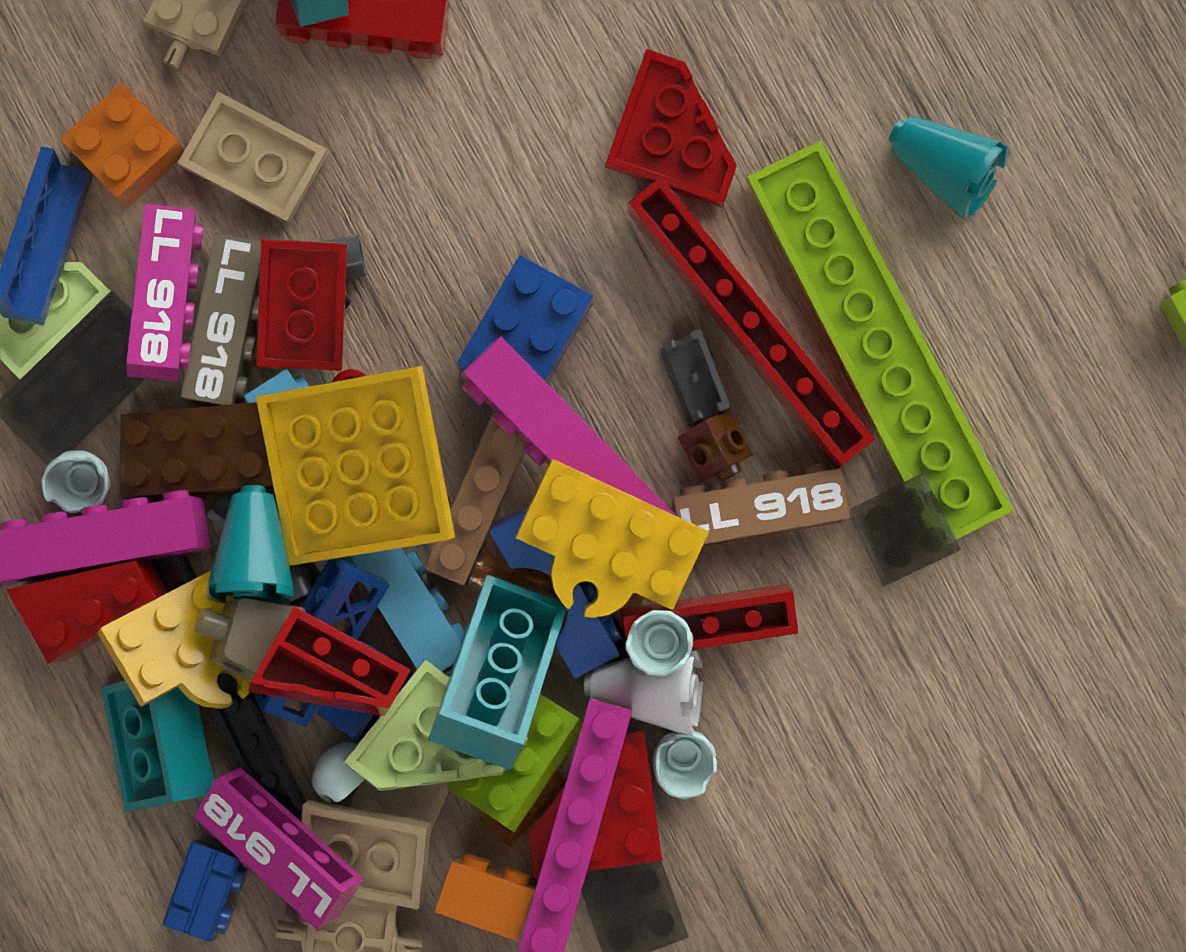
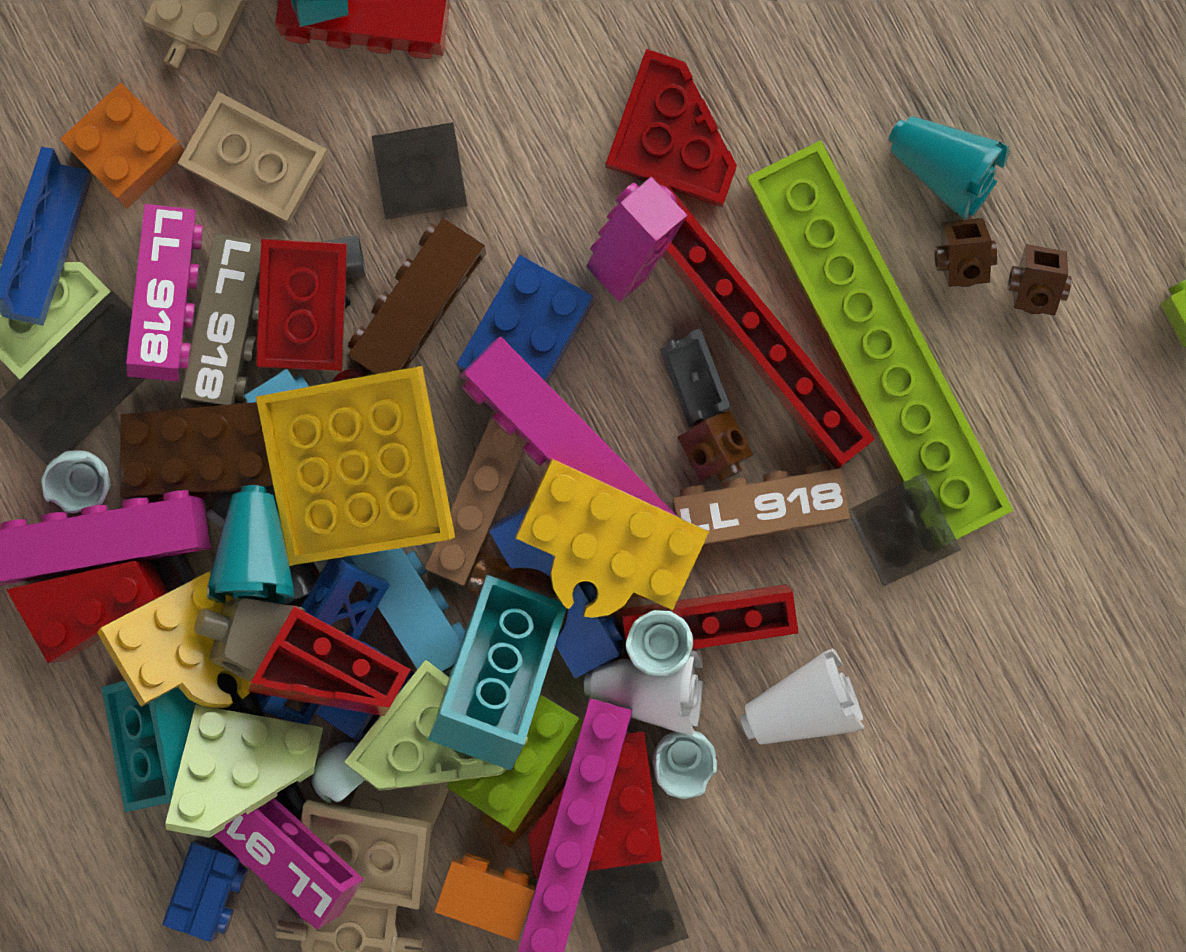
none -> yellowish green plate [165,705,323,838]
none -> reddish brown brick [347,218,486,375]
none -> clear smoke plate [372,122,468,220]
none -> dark pink brick [586,177,687,303]
none -> white cone [740,648,864,745]
none -> reddish brown brick [934,218,997,287]
none -> reddish brown brick [1007,244,1072,316]

